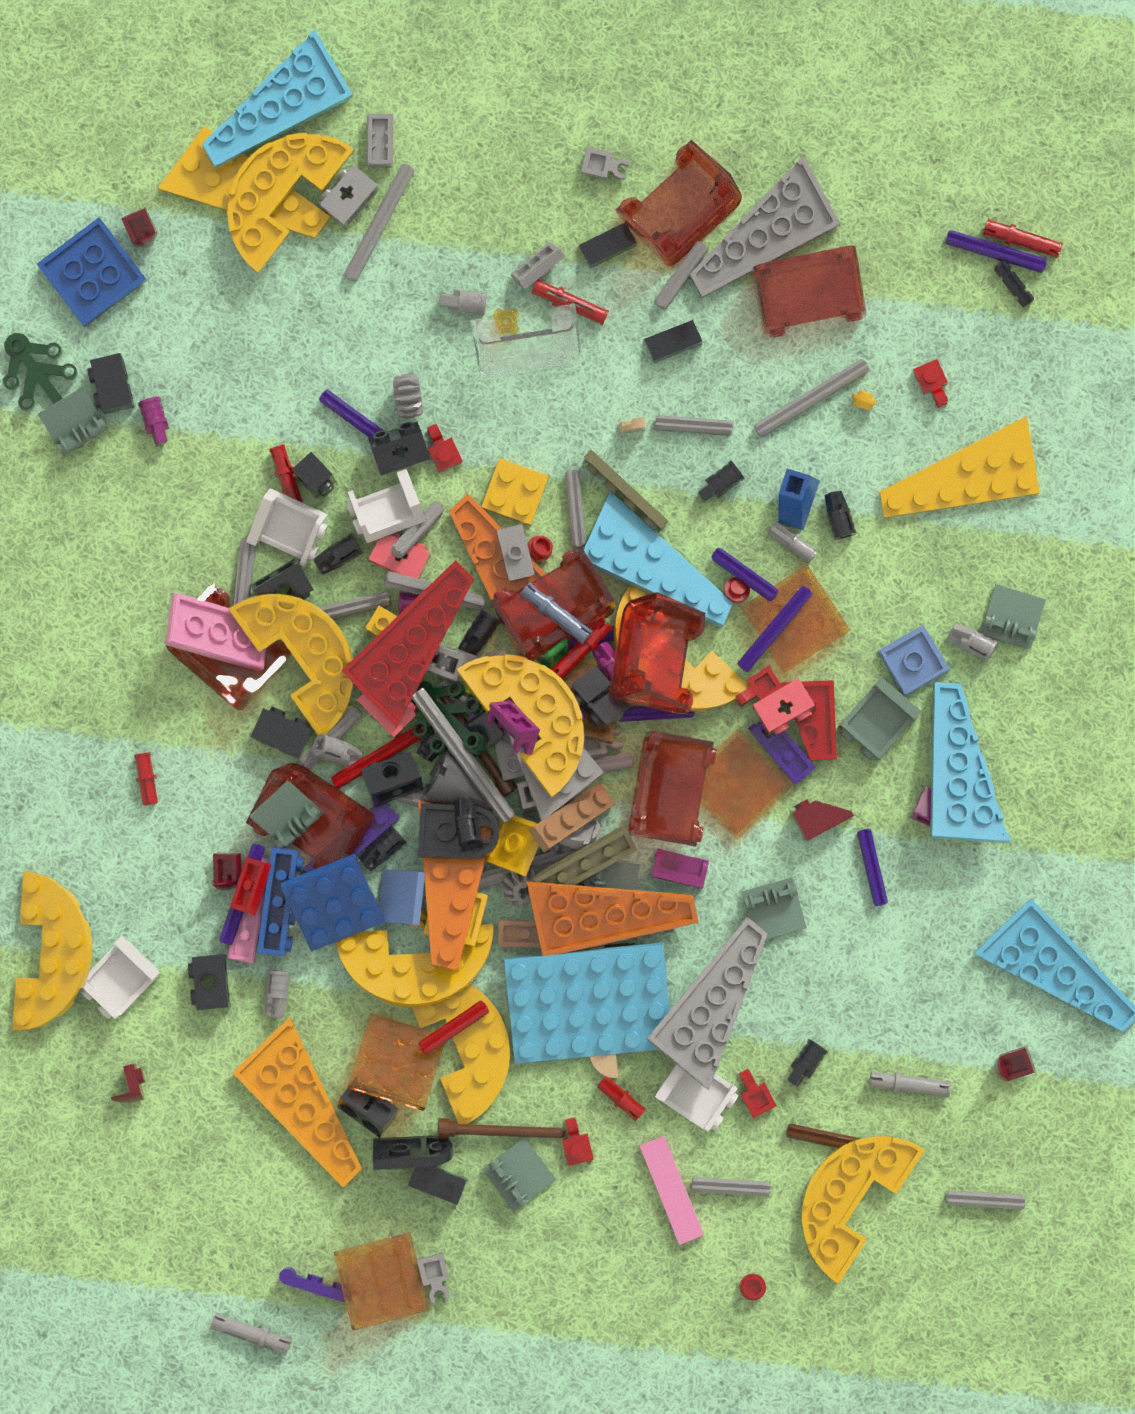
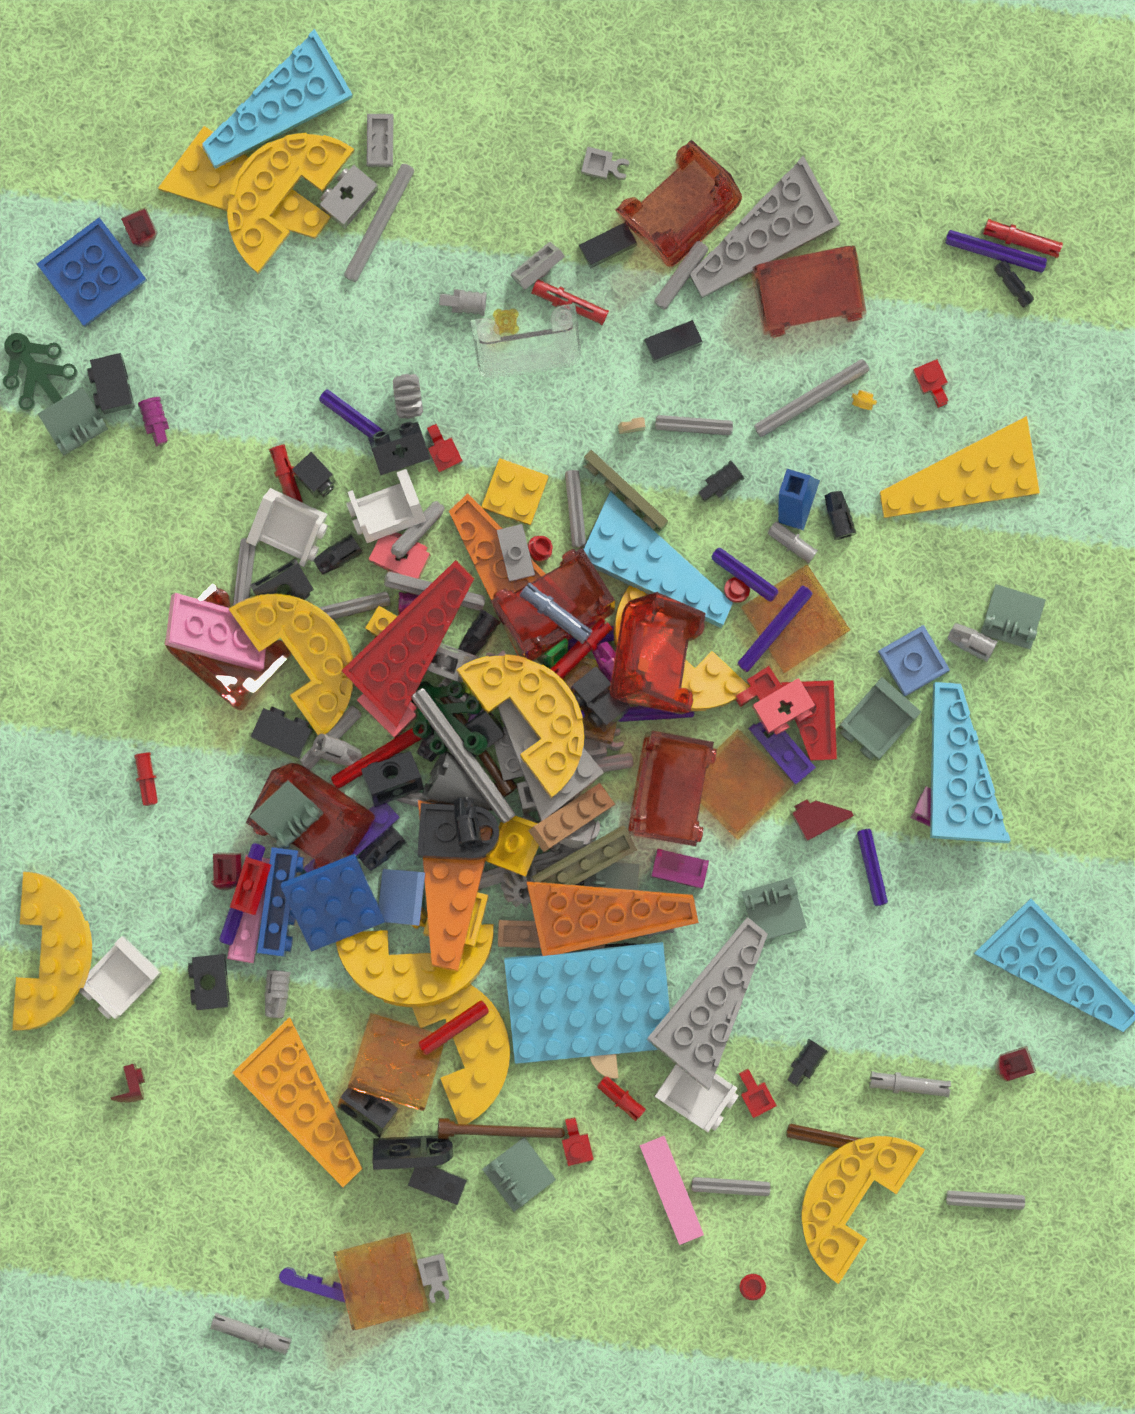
magenta hinge [487,700,540,755] -> none

